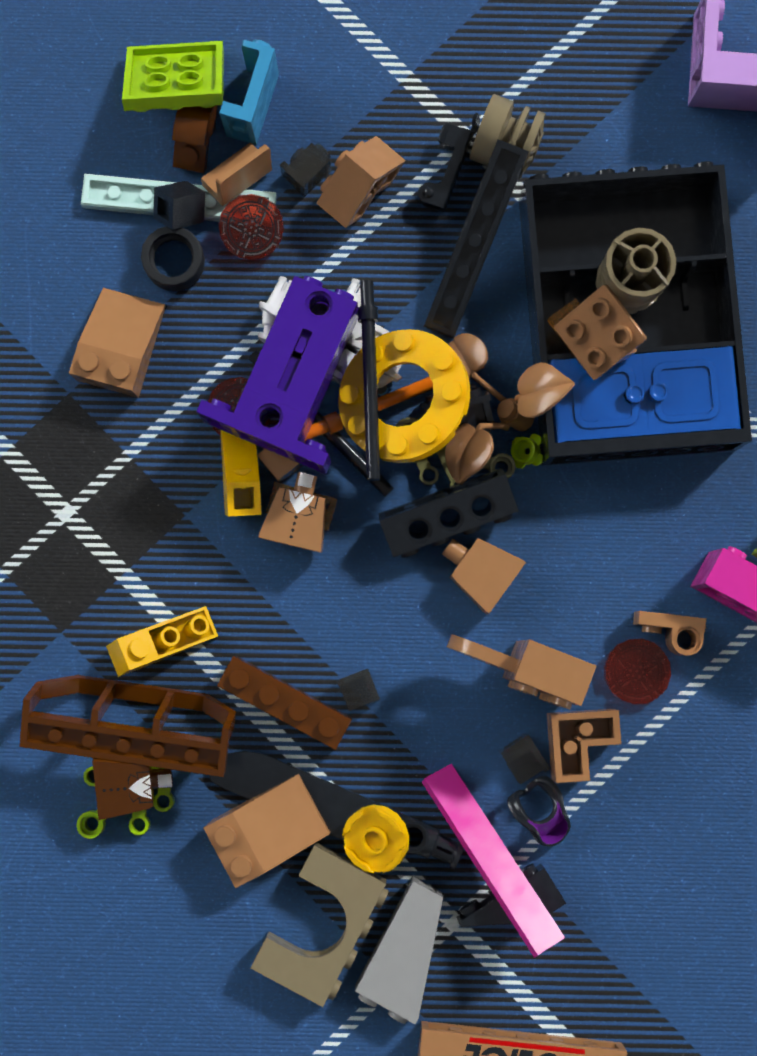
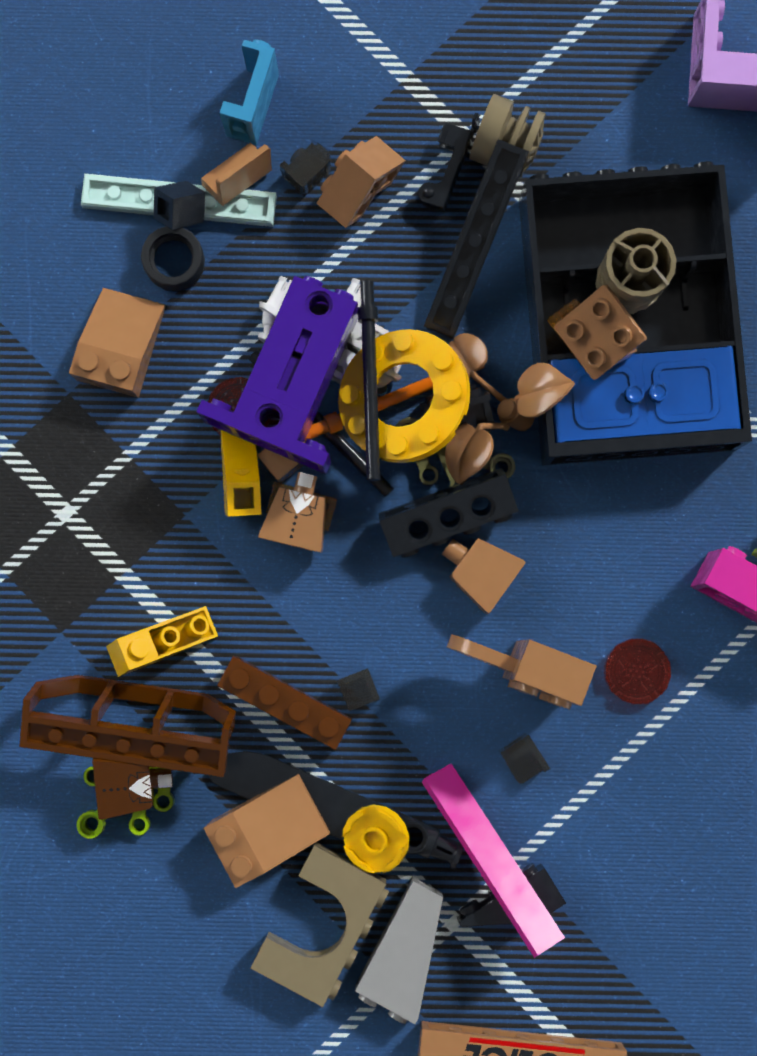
lime plate [122,41,224,112] -> none
reddish brown brick [172,105,218,173] -> none
clear red tile [219,194,284,260] -> none
black piece [507,776,571,847] -> none
lime plate [511,434,544,469] -> none
medium nougat brick [547,709,621,783] -> none
medium nougat plate [633,611,706,656] -> none

